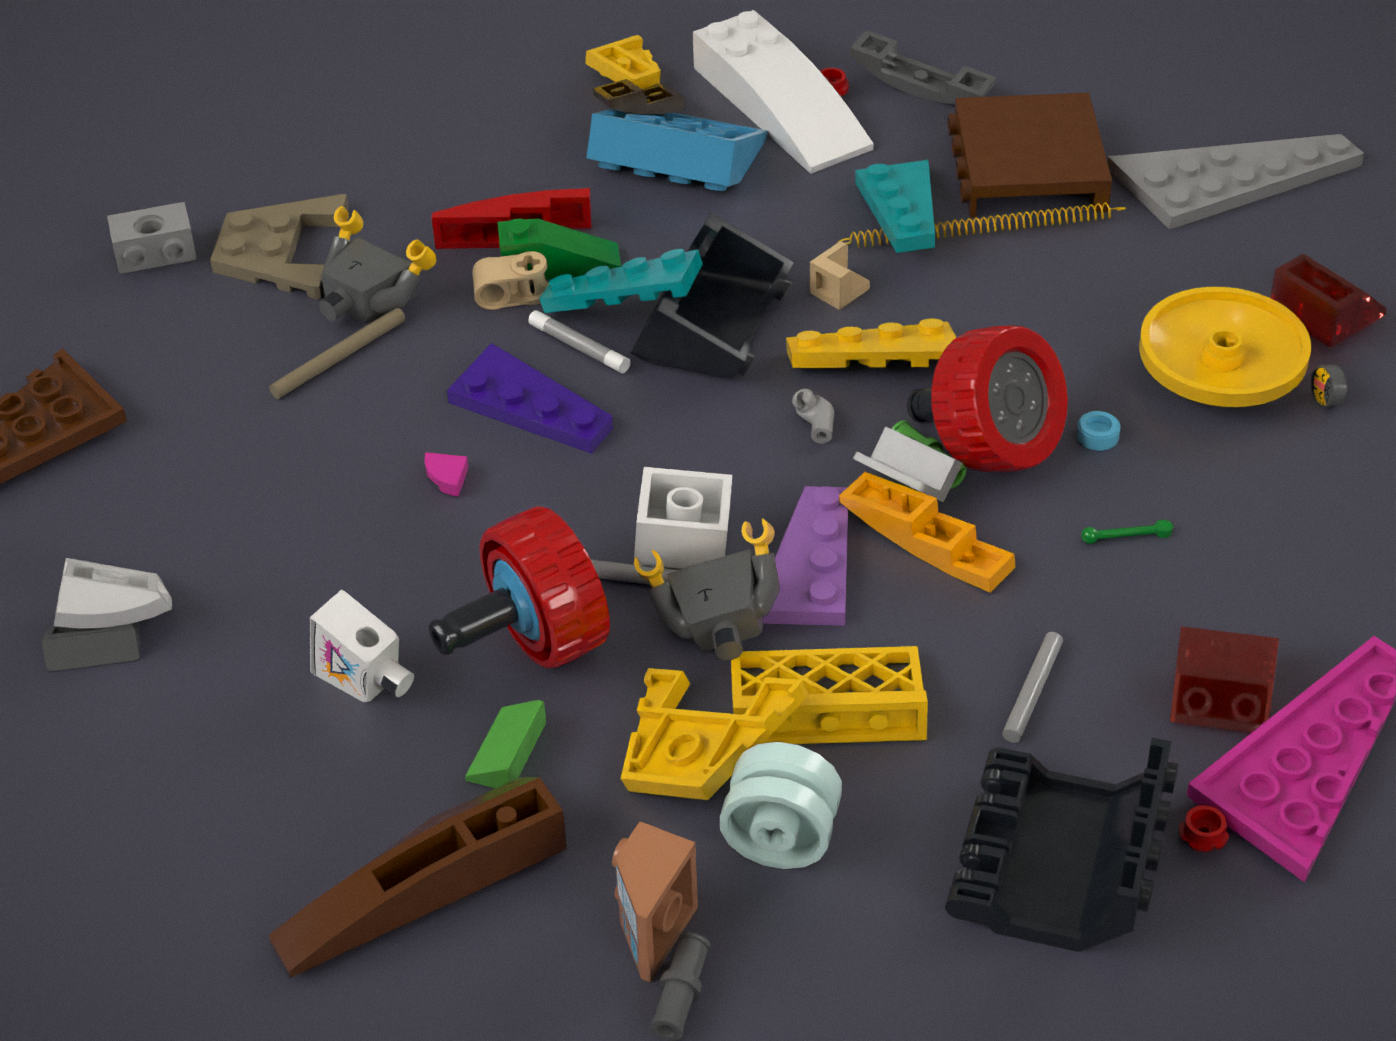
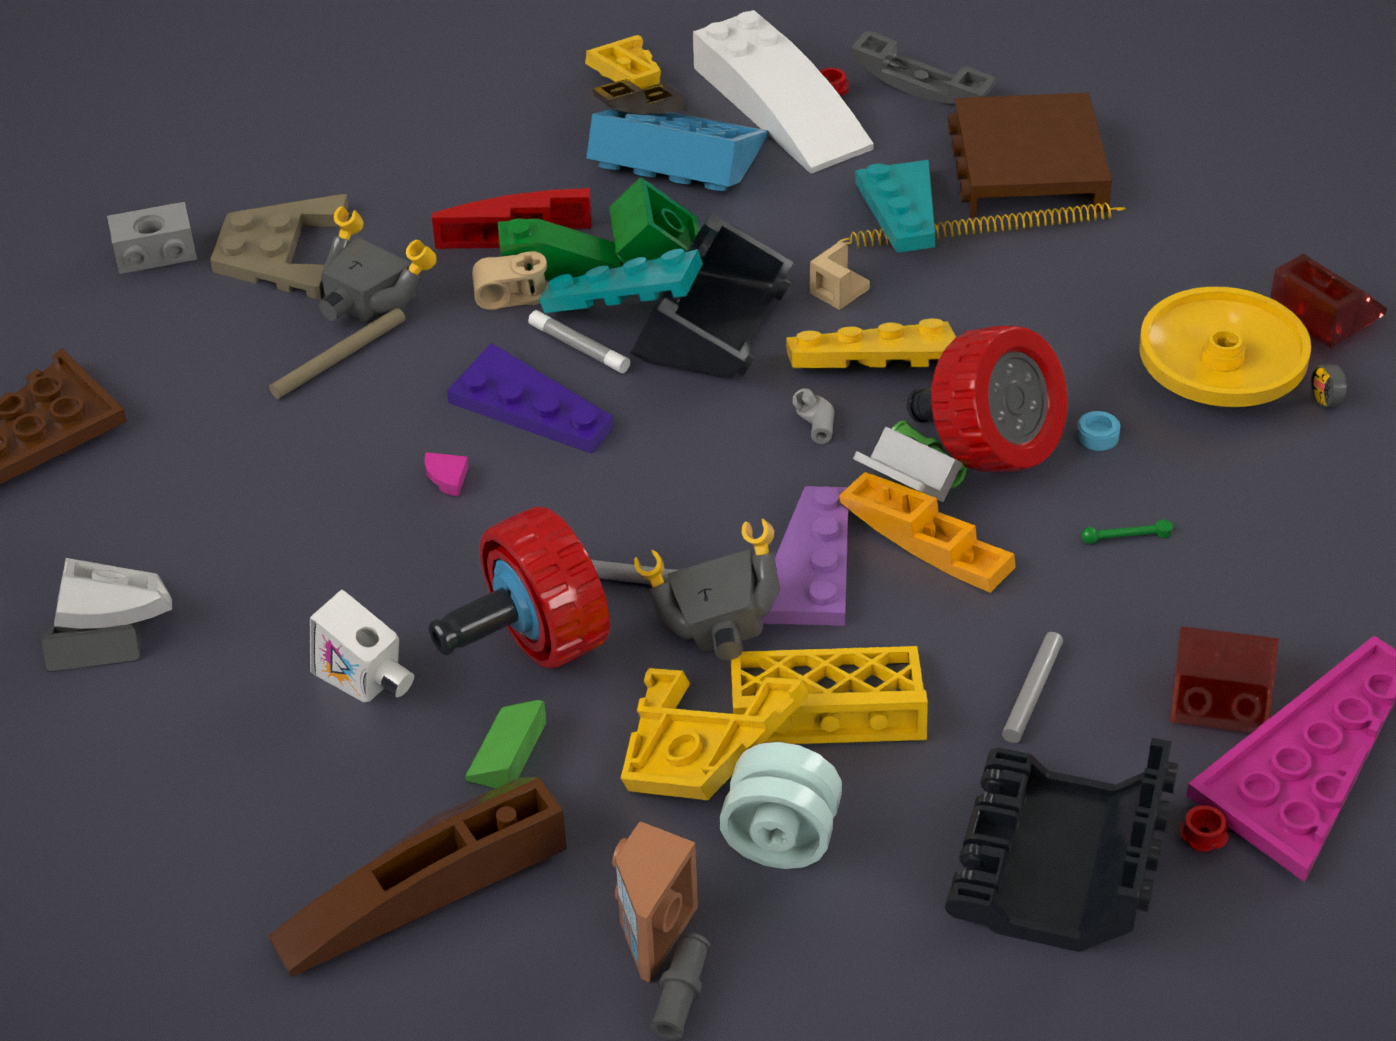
white brick [634,467,732,569] -> none
light grey wing [1107,134,1364,230] -> none
none -> green slope [609,177,699,264]

